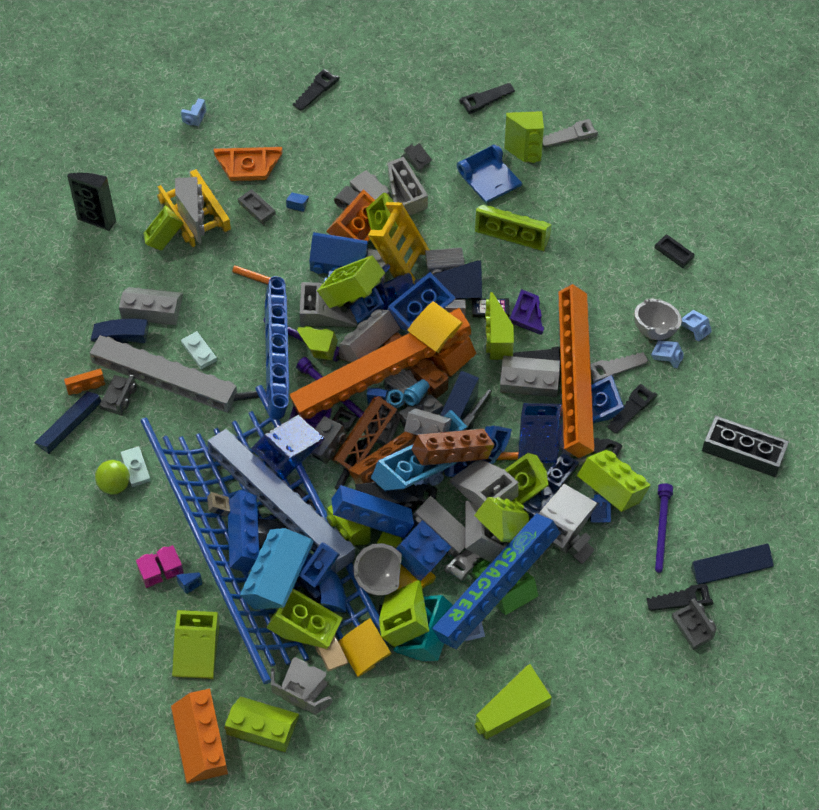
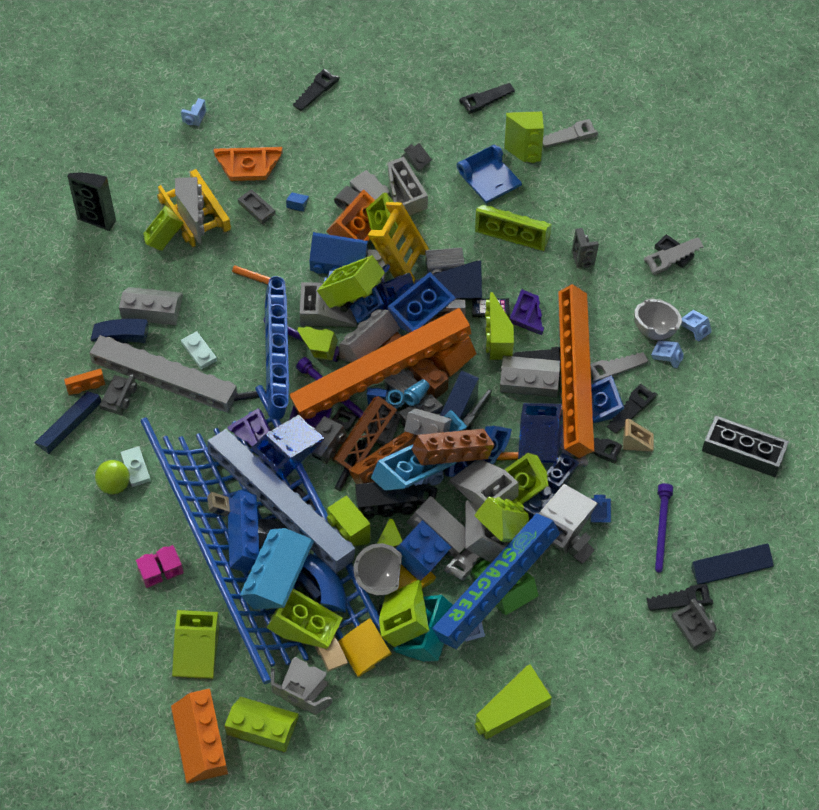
blue slope [176,572,203,594] -> none
blue slope [299,542,340,588] -> none
blue brick [331,485,414,538] -> none
yellow slope [407,301,463,353] -> none
lime brick [577,450,651,512] -> none
none -> wing [227,408,276,451]
none -> dark grey bracket [571,228,599,268]
none -> tan slope [623,419,654,451]
none -> light grey piece [644,238,704,275]

